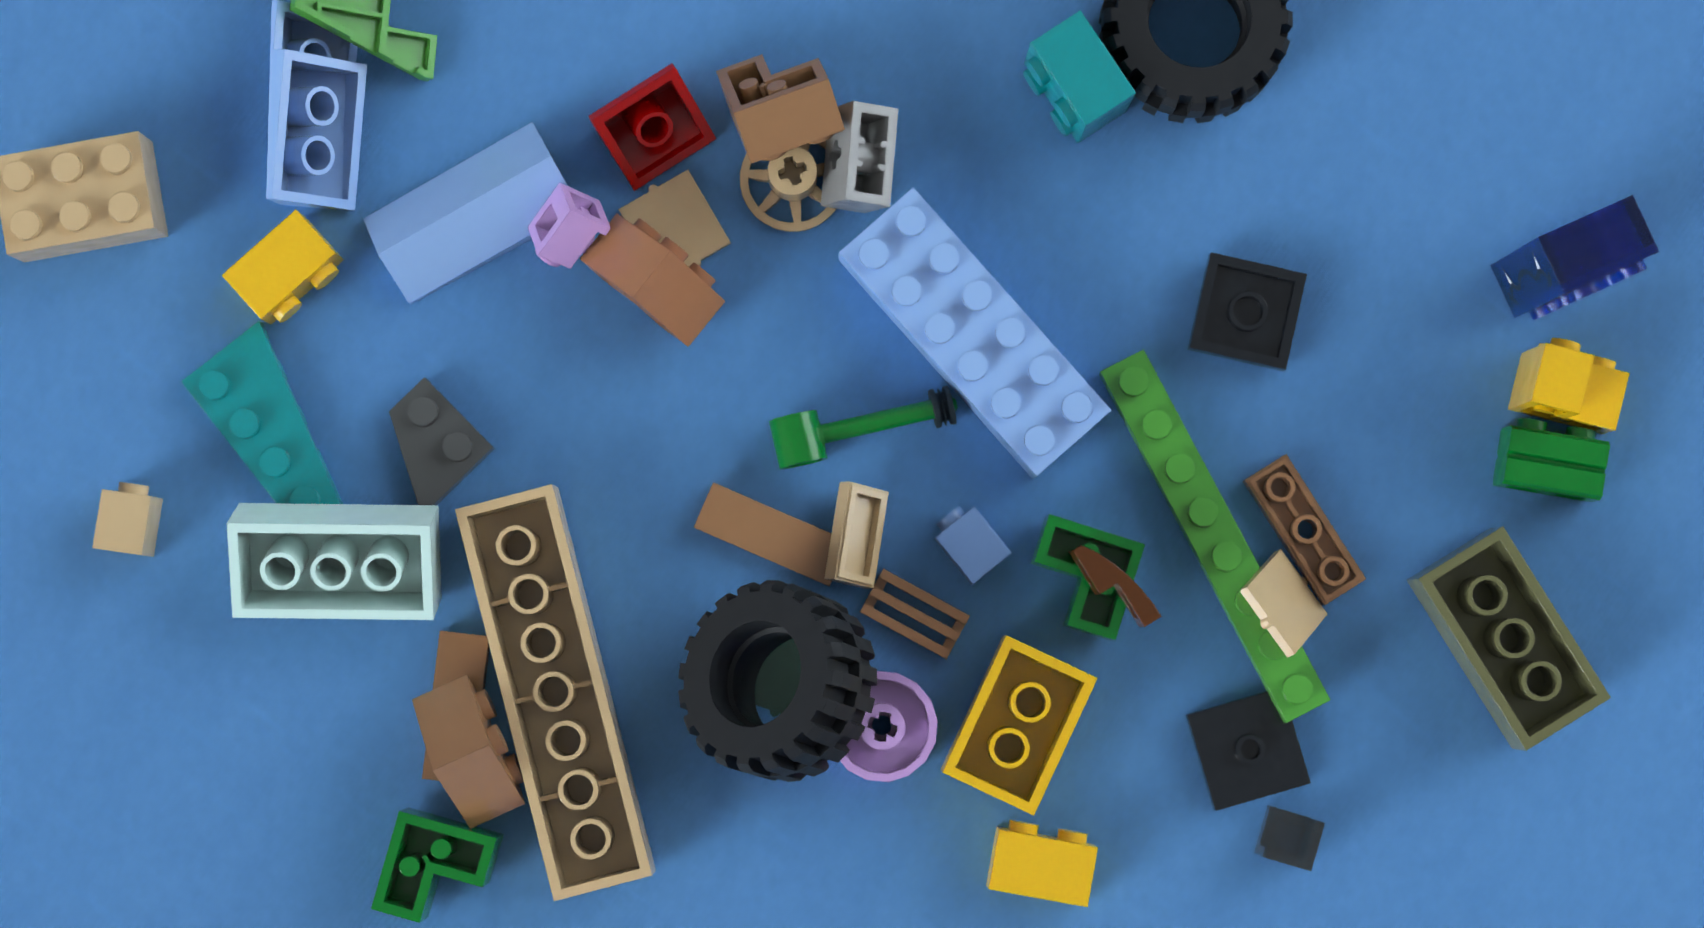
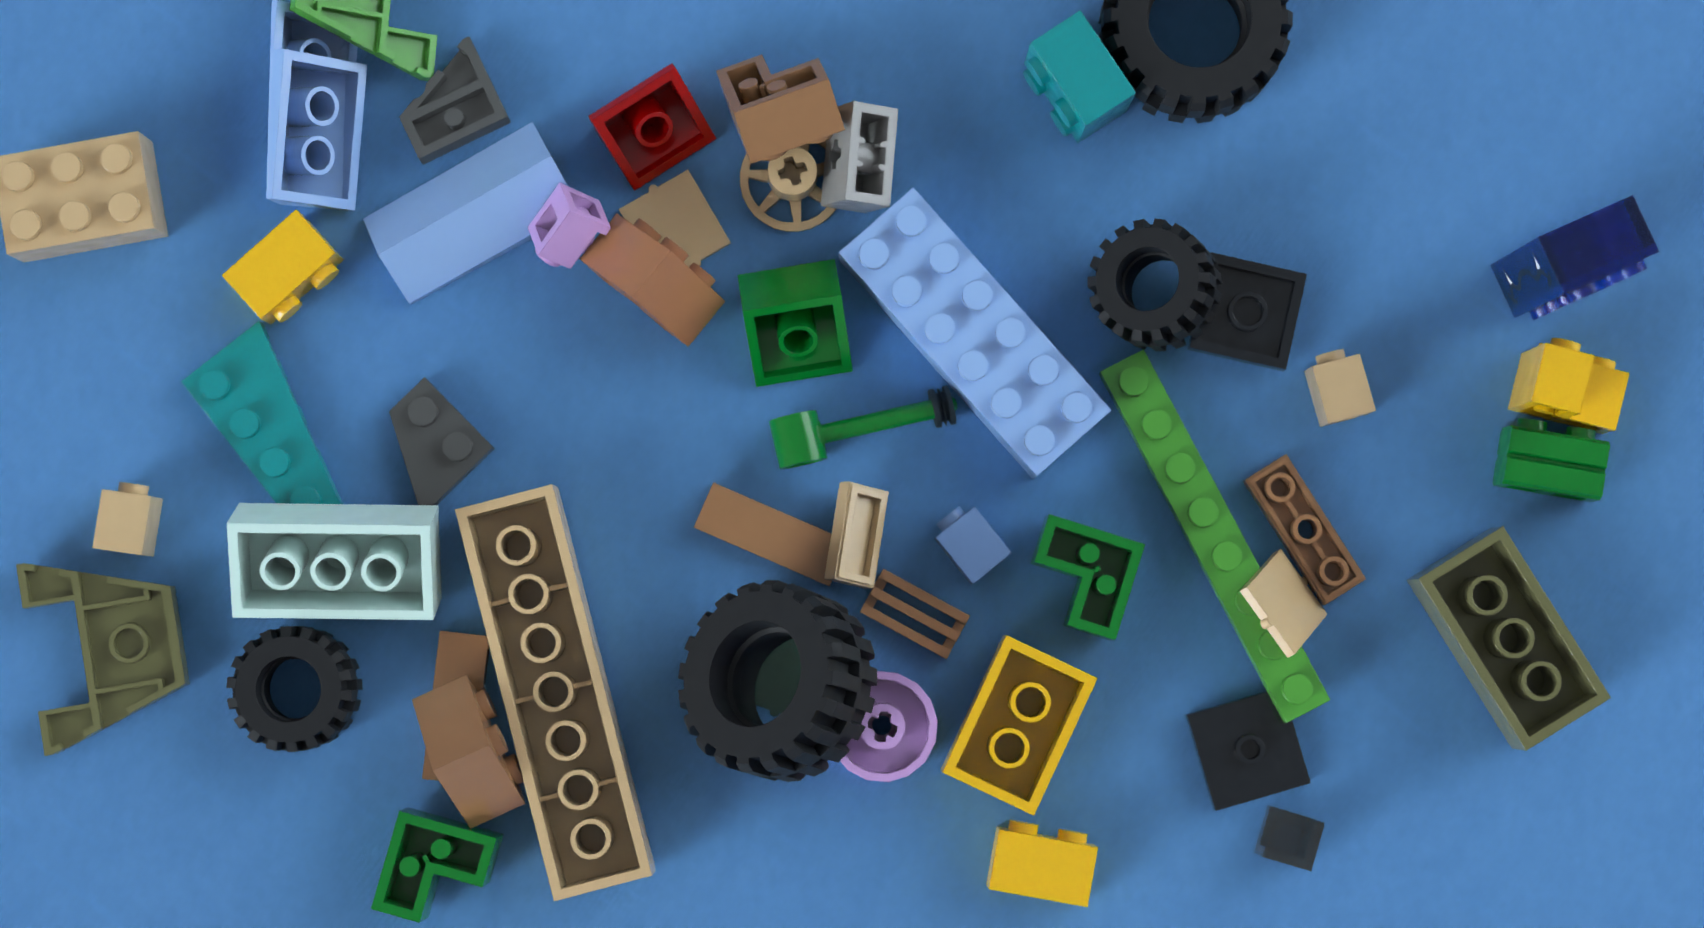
reddish brown slope [1069,545,1162,628] -> none
none -> olive wing [16,563,190,756]
none -> black tyre [226,626,363,752]
none -> dark grey wing [399,37,511,165]
none -> green slope [737,259,853,387]
none -> black tyre [1087,218,1222,351]
none -> tan brick [1304,349,1376,427]

